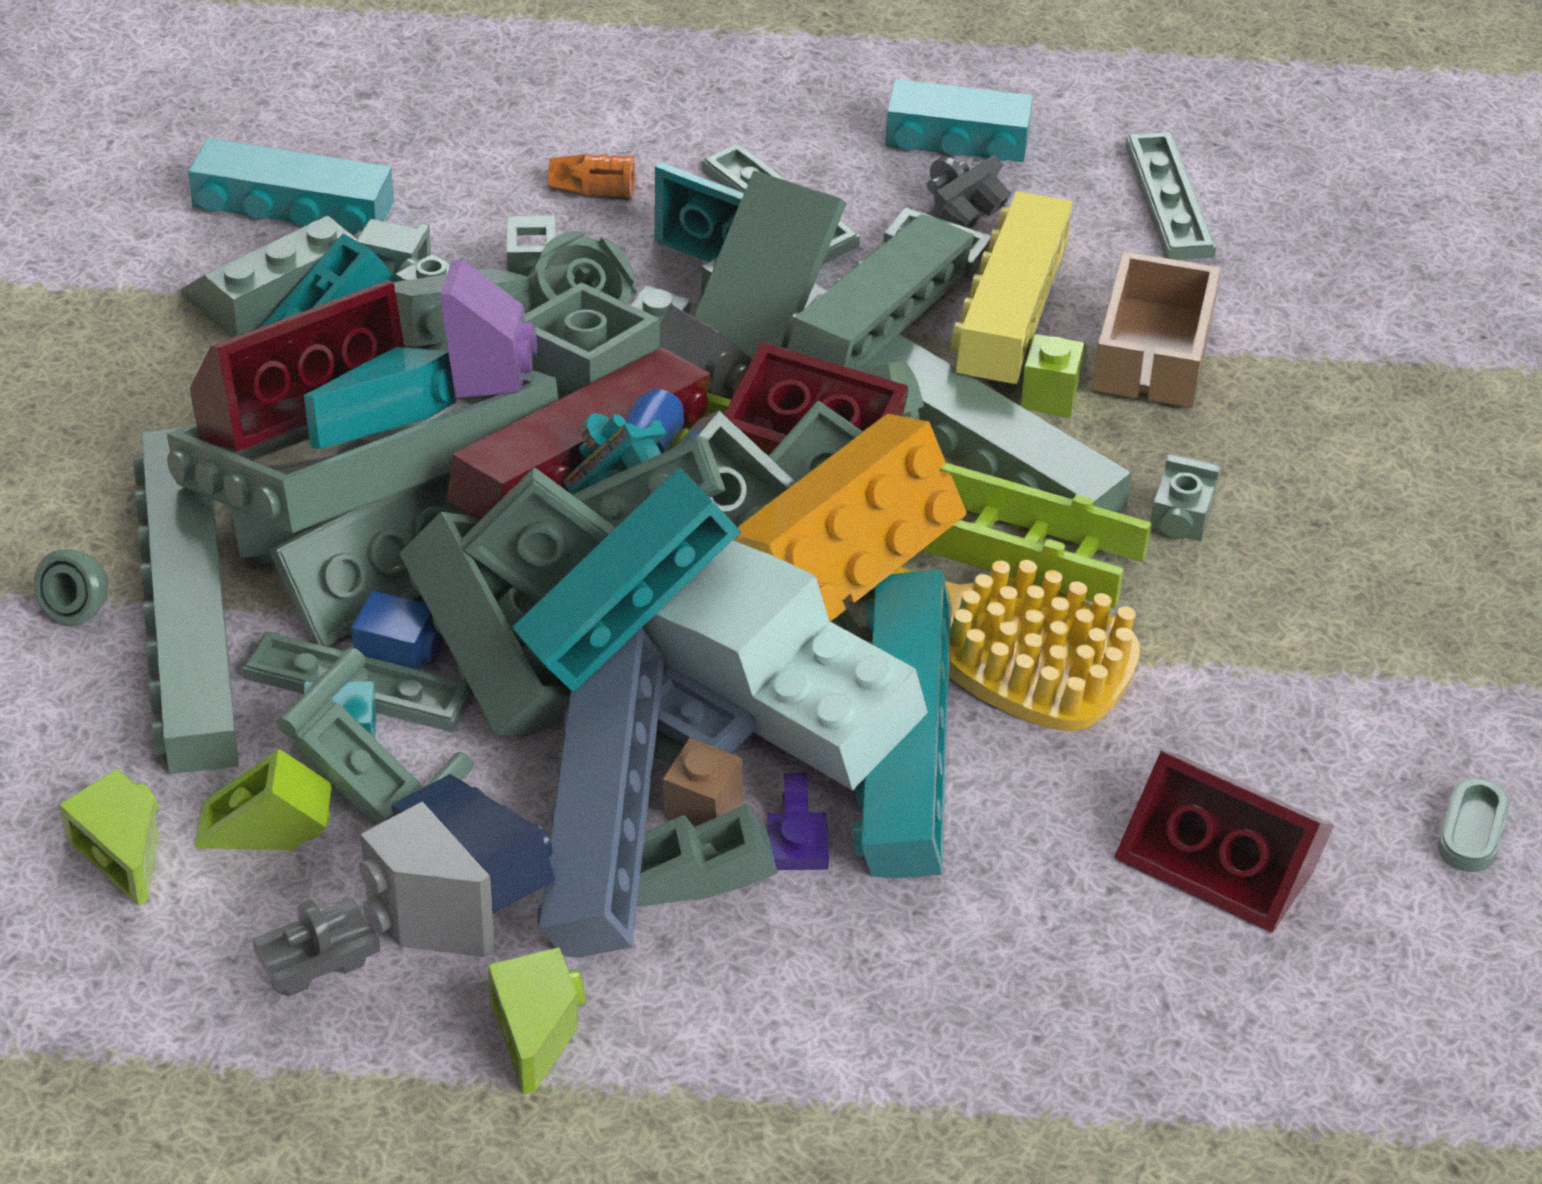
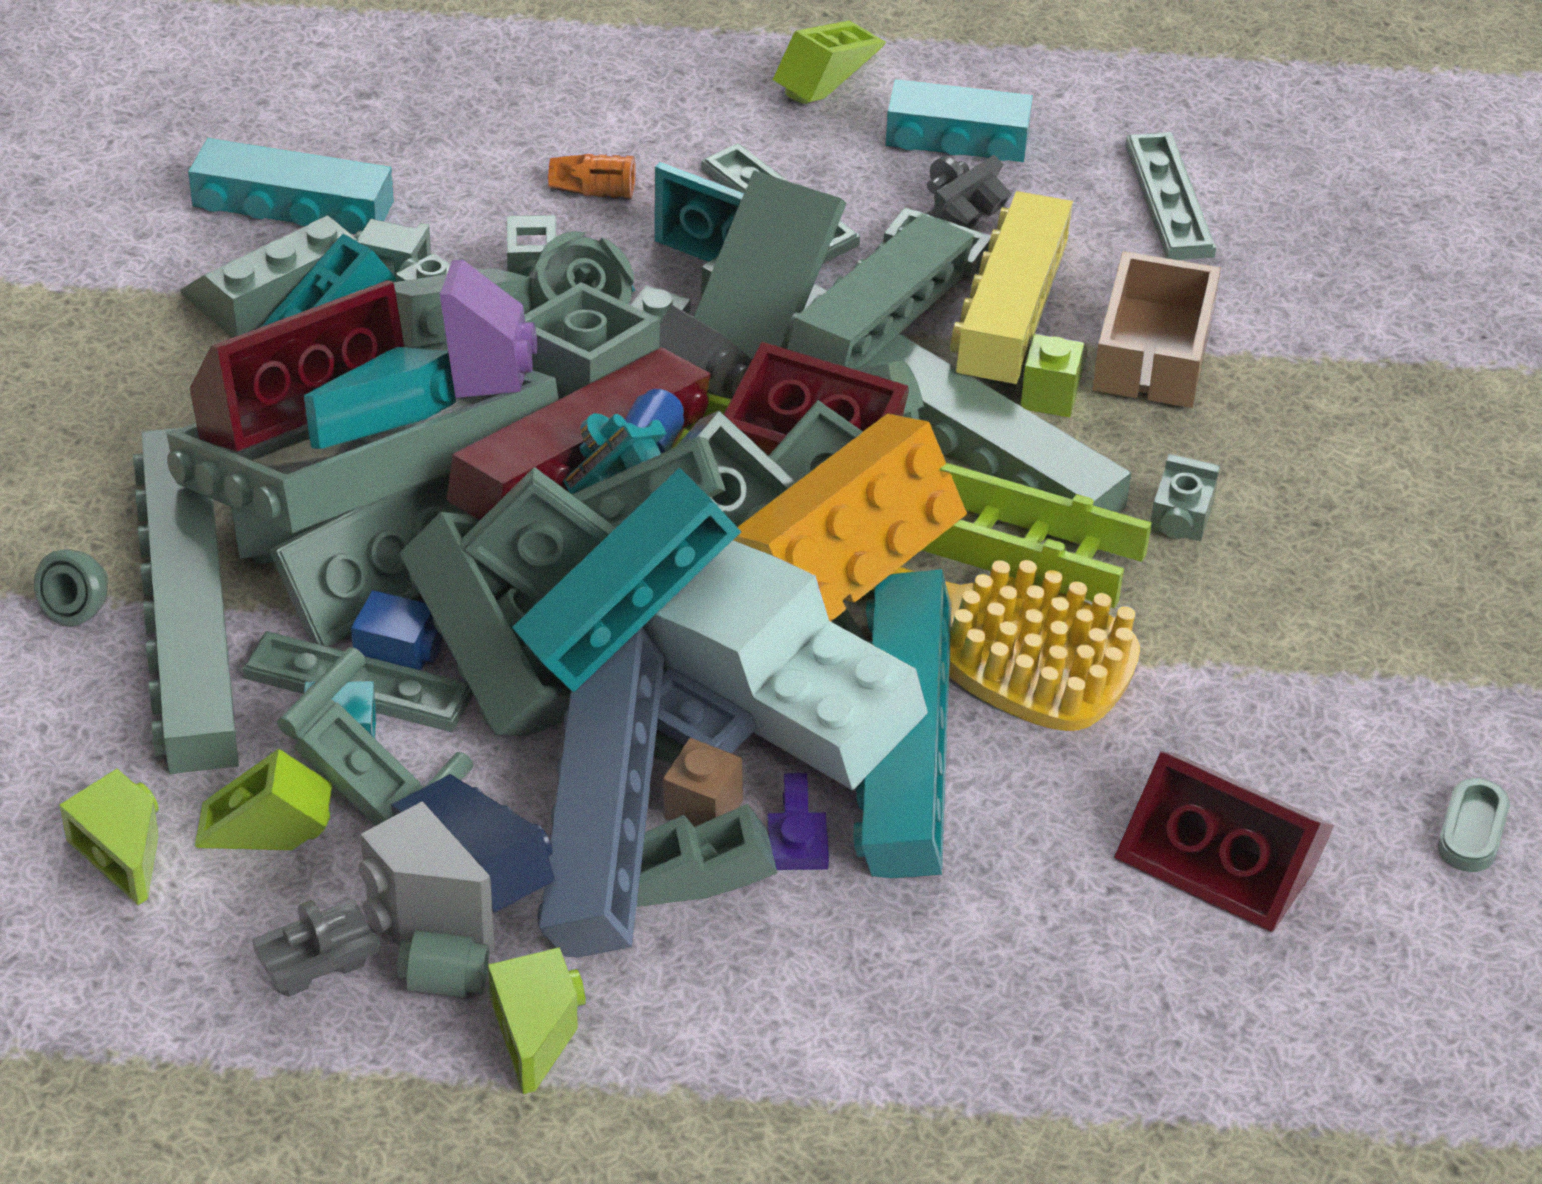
none -> sand green brick [397,930,490,998]
none -> lime slope [772,20,886,104]

